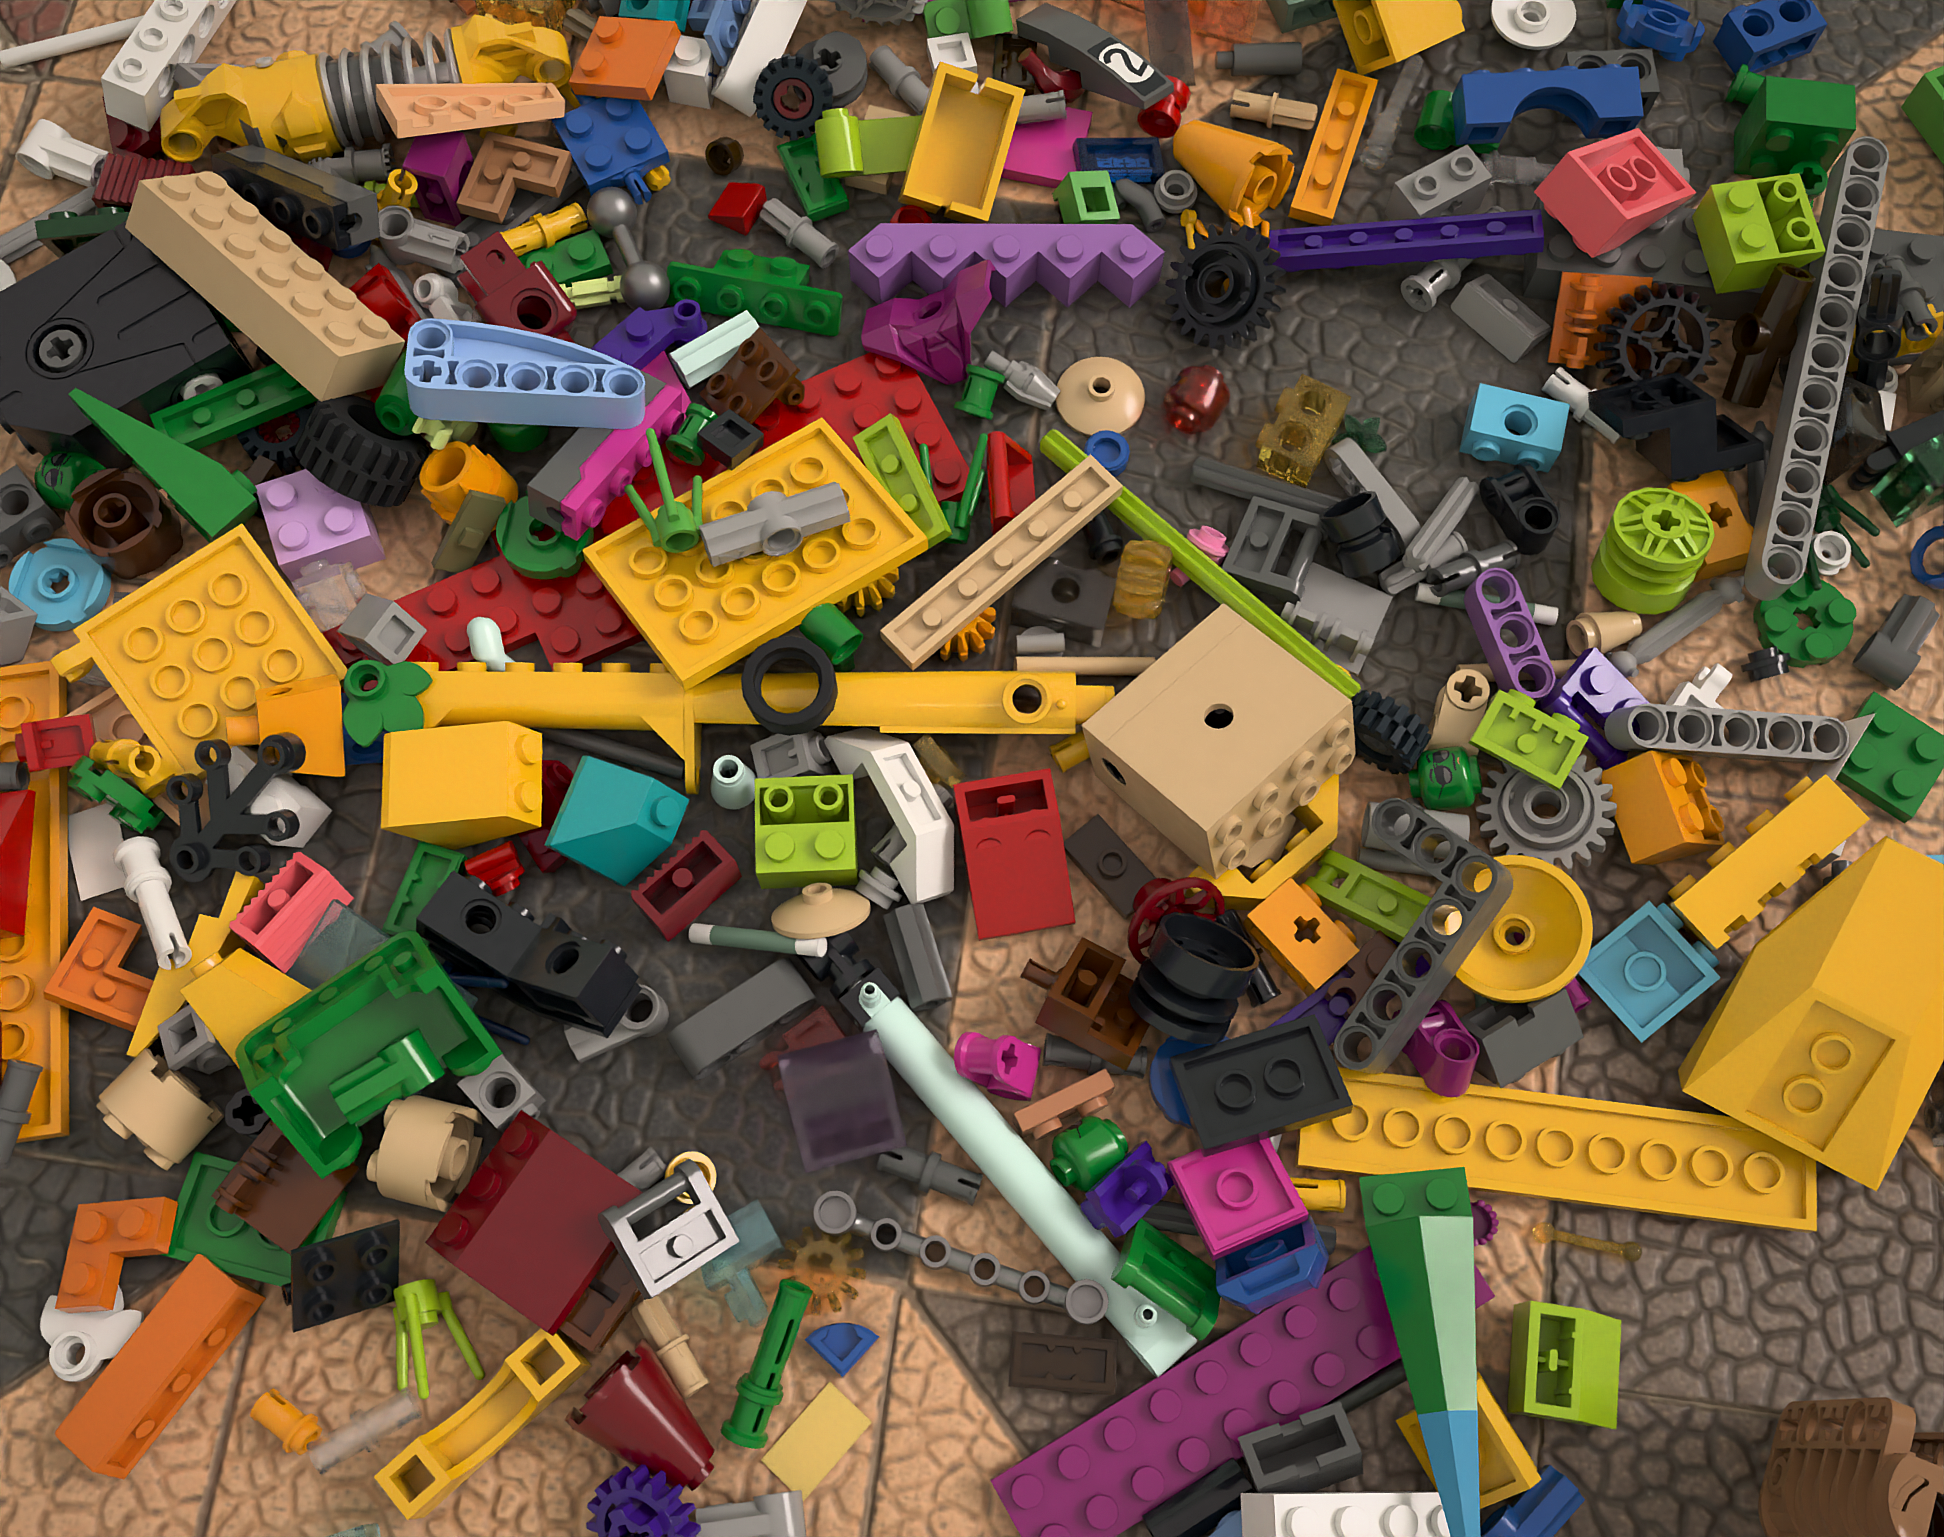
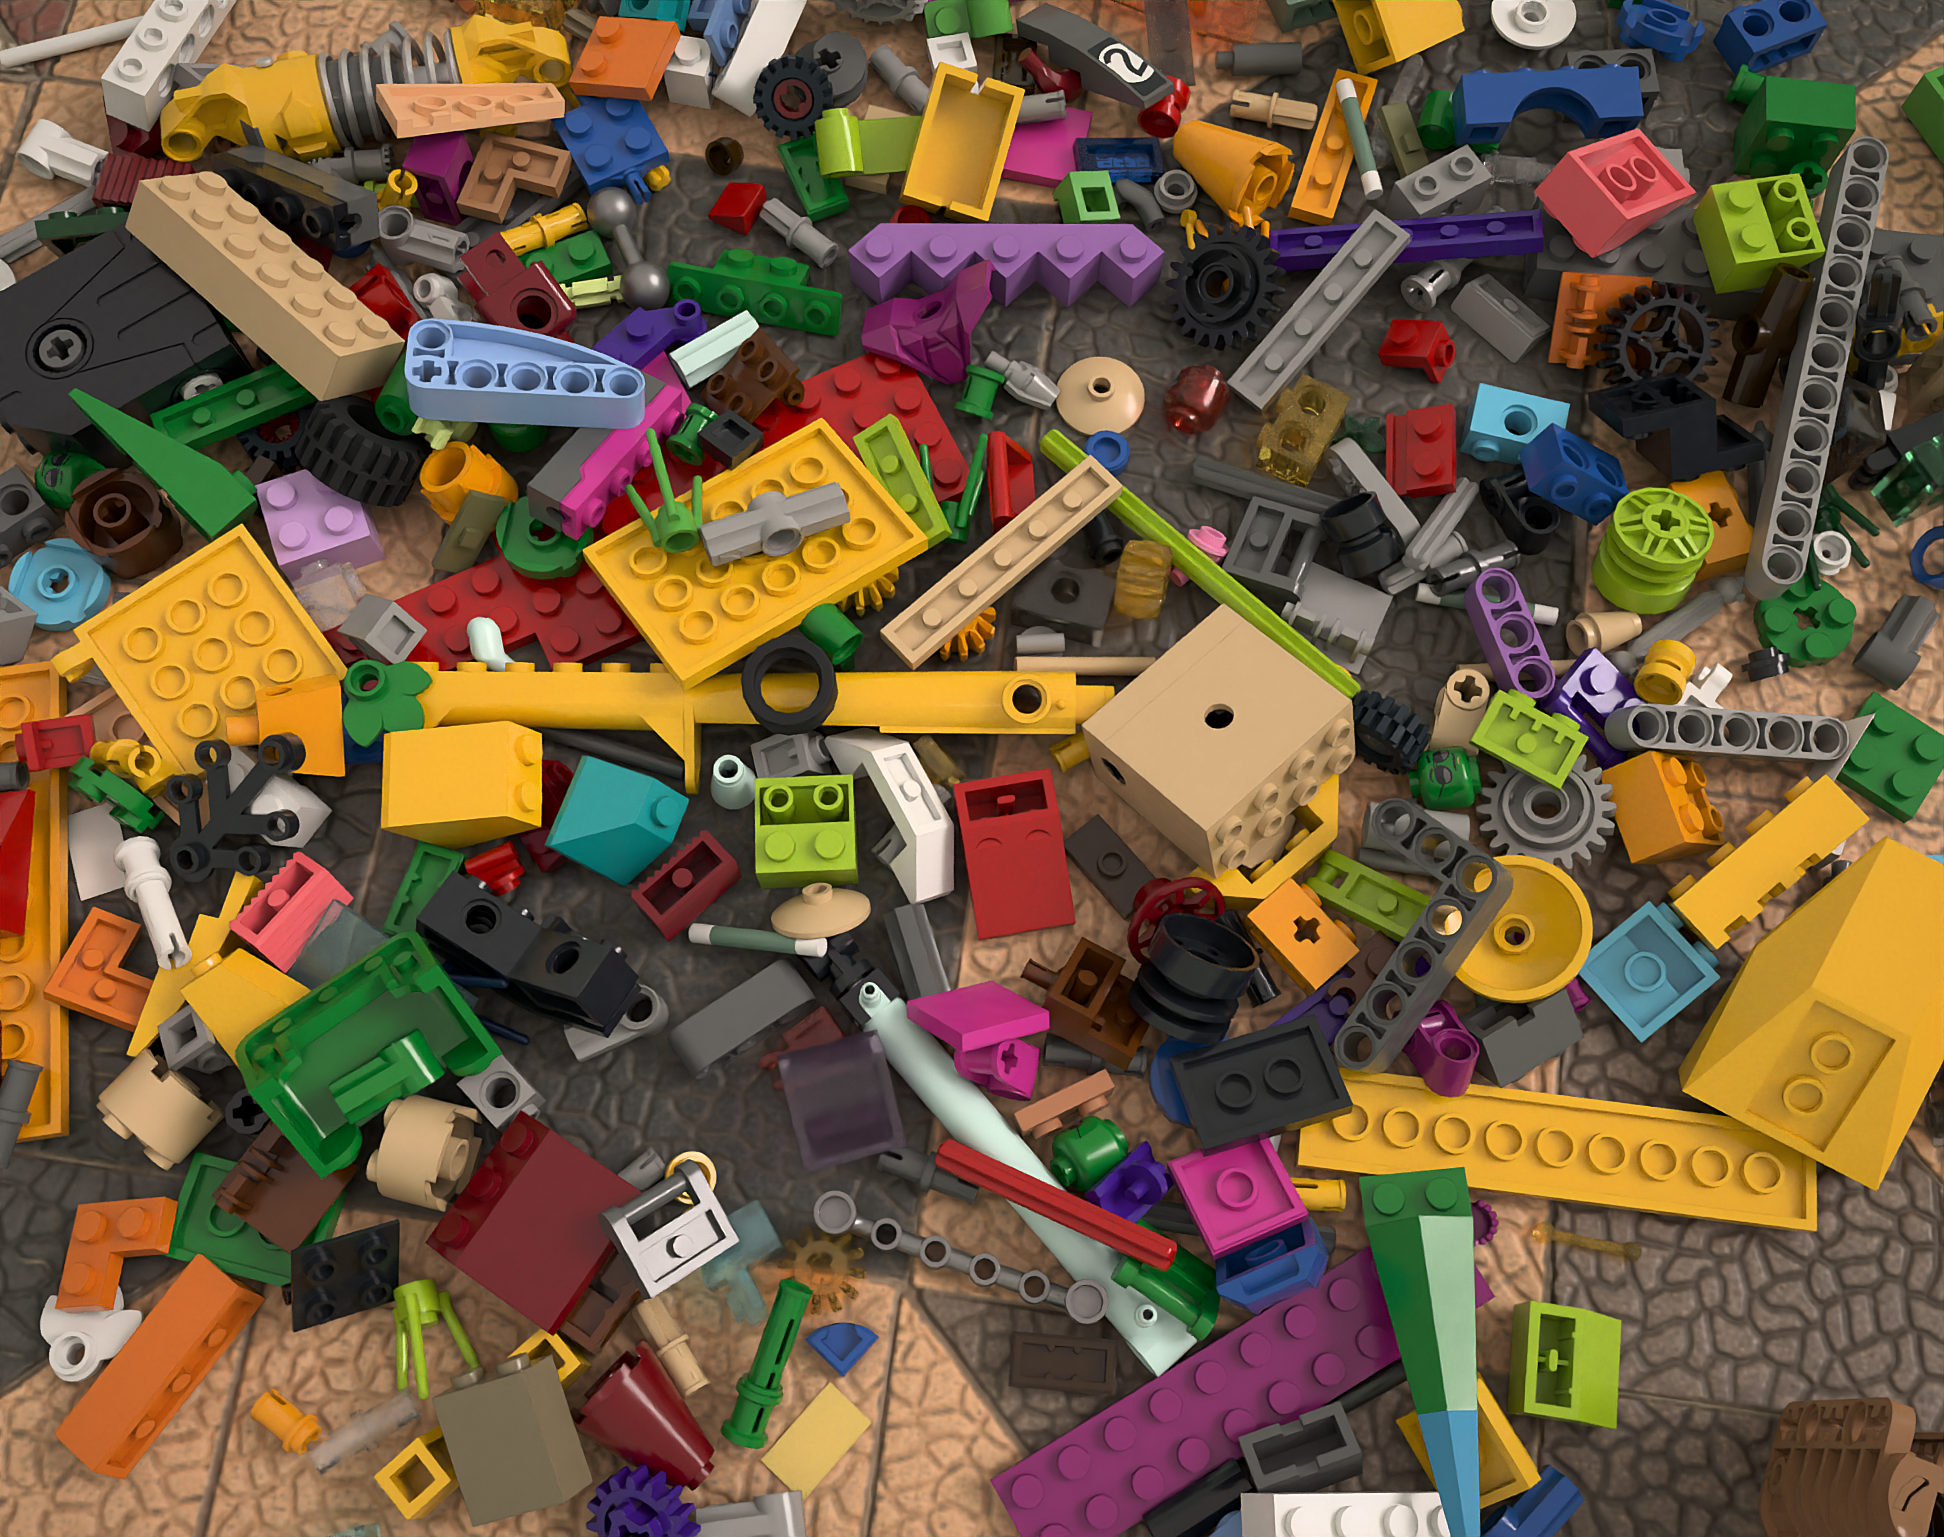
light grey plate [855,866,903,910] -> none
white pin [1542,367,1622,444] -> none
none -> dark tan brick [432,1352,593,1527]
none -> dark pink tile [907,981,1049,1052]
none -> red axle [935,1139,1178,1271]
none -> light grey plate [1227,209,1410,414]
none -> sand green bar [1336,78,1383,200]
none -> olive piece [1376,101,1429,179]
none -> red bracket [1377,319,1455,383]
none -> red plate [1386,403,1456,499]
none -> blue brick [1519,422,1629,526]
none -> yellow wheel [1634,639,1696,705]

